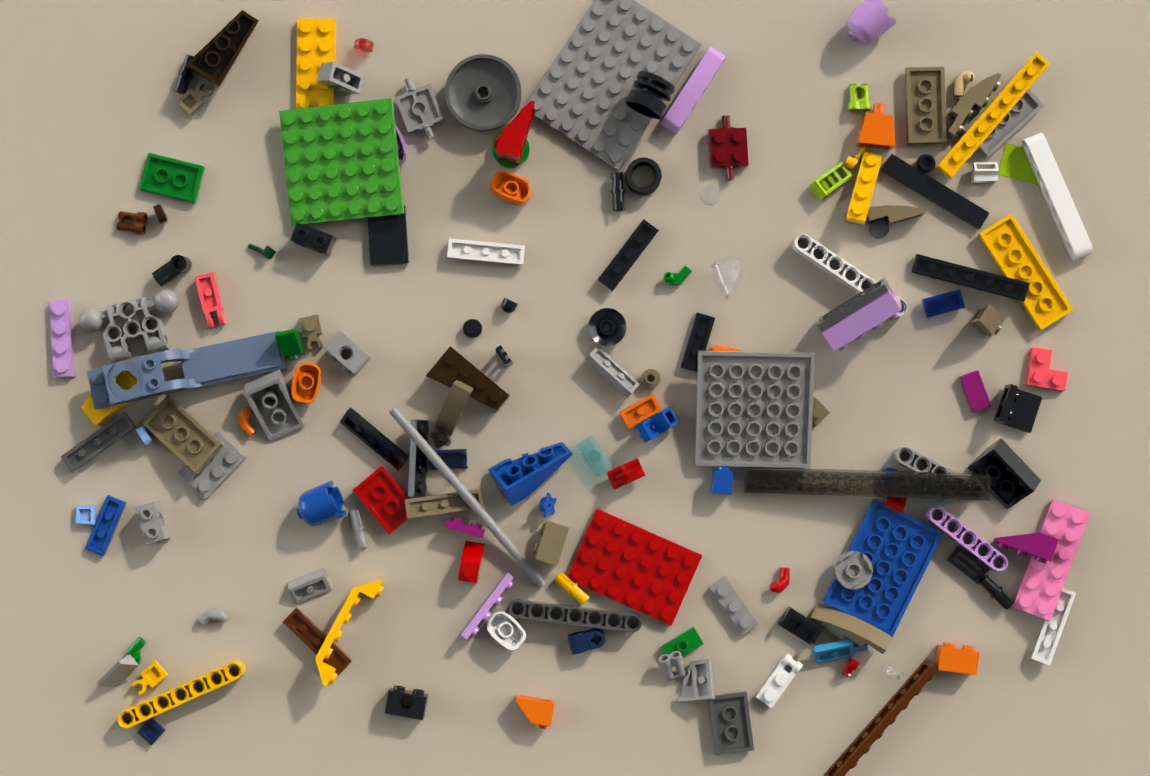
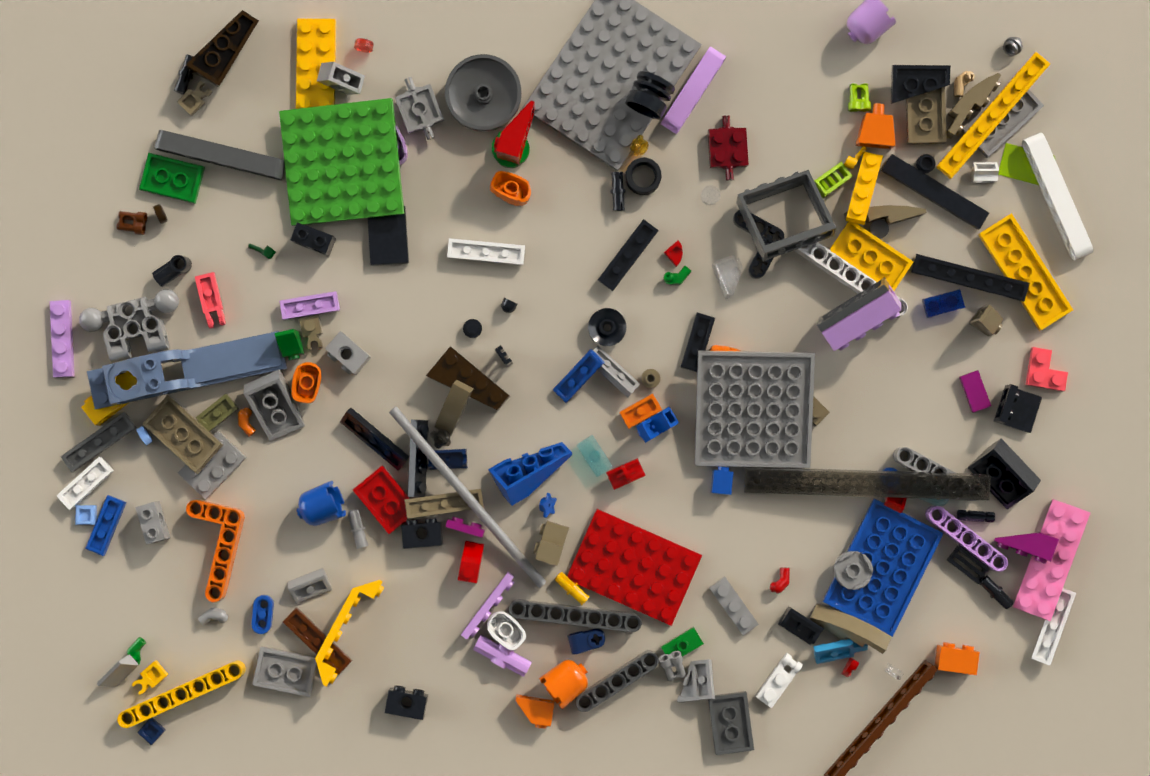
none -> white plate [57,457,114,510]
none -> dark grey beam [154,130,285,180]
none -> orange beam [186,500,245,602]
none -> olive plate [196,394,239,432]
none -> blue plate [251,595,274,634]
none -> light grey plate [253,646,317,697]
none -> lavender plate [279,291,340,320]
none -> black brick [401,518,443,549]
none -> lavender piece [473,635,532,677]
none -> orange cylinder [539,660,588,709]
none -> blue tile [553,349,605,403]
none -> dark grey beam [576,650,659,712]
none -> clear yellow plate [630,135,649,156]
none -> red tile [664,240,683,267]
none -> black beam [733,210,784,279]
none -> dark grey window [736,170,836,261]
none -> yellow plate [829,221,913,291]
none -> black wing [891,65,951,104]
none -> black axle [956,510,995,523]
none -> flat silver plate [1003,37,1023,56]

